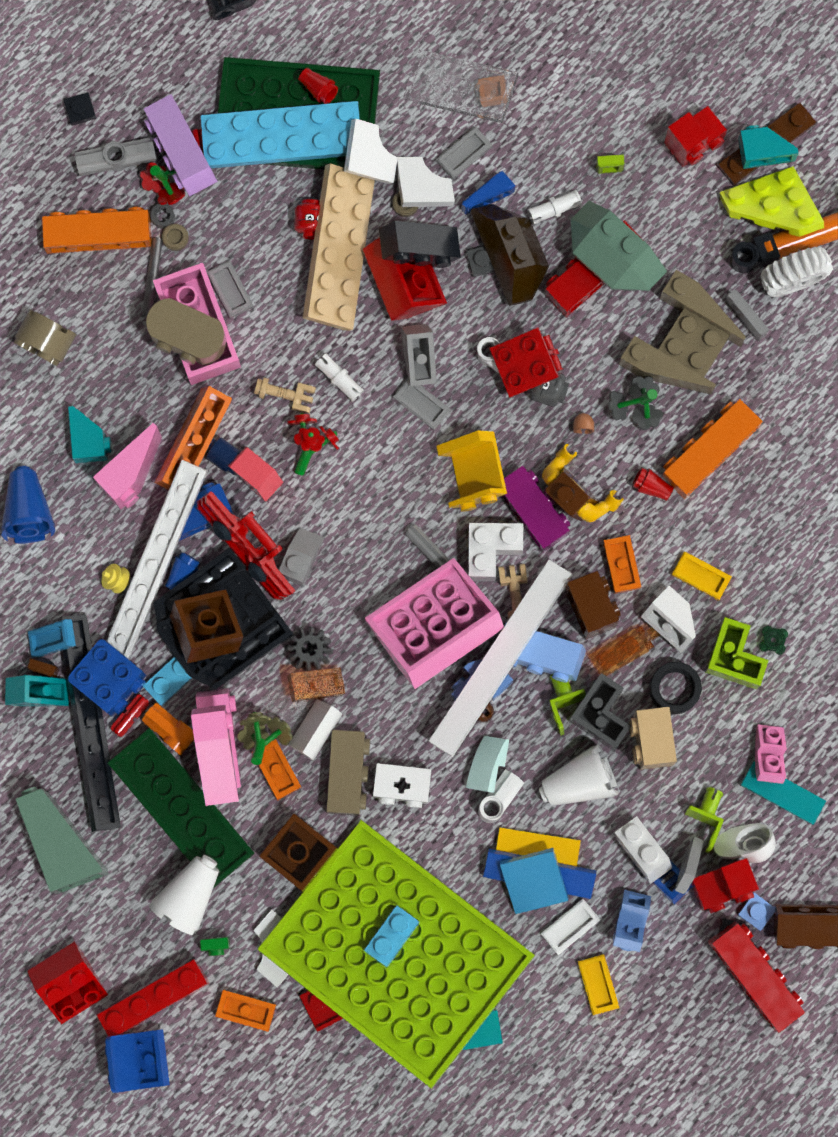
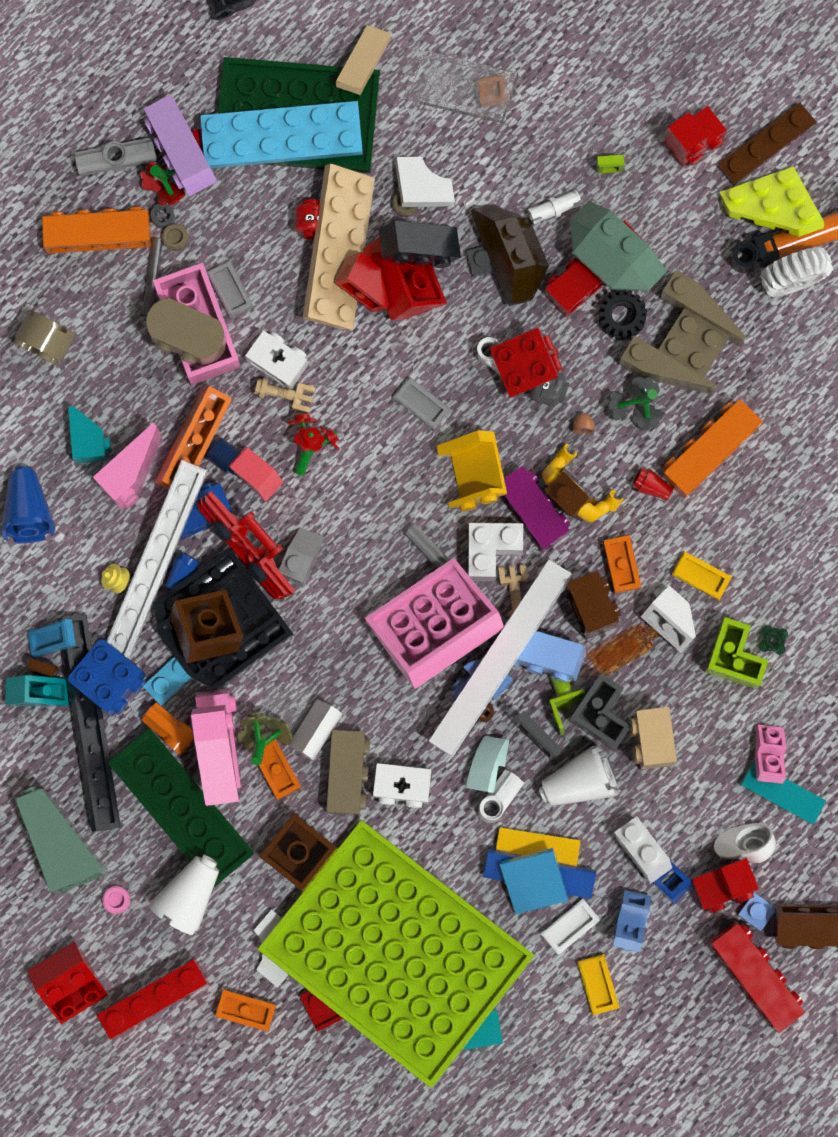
black plate [63,92,97,126] -> none
blue bracket [105,1029,170,1093] -> none
red piece [110,694,150,737] -> none
green plate [200,937,231,956] -> none
dark grey gear [287,627,333,673] -> none
clear orange plate [287,667,346,702] -> none
red cone [299,68,338,104] -> none
white pin [315,353,364,402] -> none
white tile [344,119,398,184] -> none
medium azure plate [364,905,420,968] -> none
light grey slope [401,324,437,386] -> none
light grey tile [436,126,493,180] -> none
blue slope [462,171,515,214] -> none
black tyre [649,662,702,715] -> none
light grey tile [675,836,704,894] -> none
lime bracket [685,787,724,853] -> none
light grey tile [726,290,769,342] -> none
teal slope [738,125,799,169] -> none
none -> bright pink tile [102,886,131,914]
none -> white brick [245,330,308,390]
none -> red slope [333,252,389,312]
none -> tan tile [336,25,391,95]
none -> dark grey tile [516,711,563,761]
none -> black tyre [598,290,647,340]

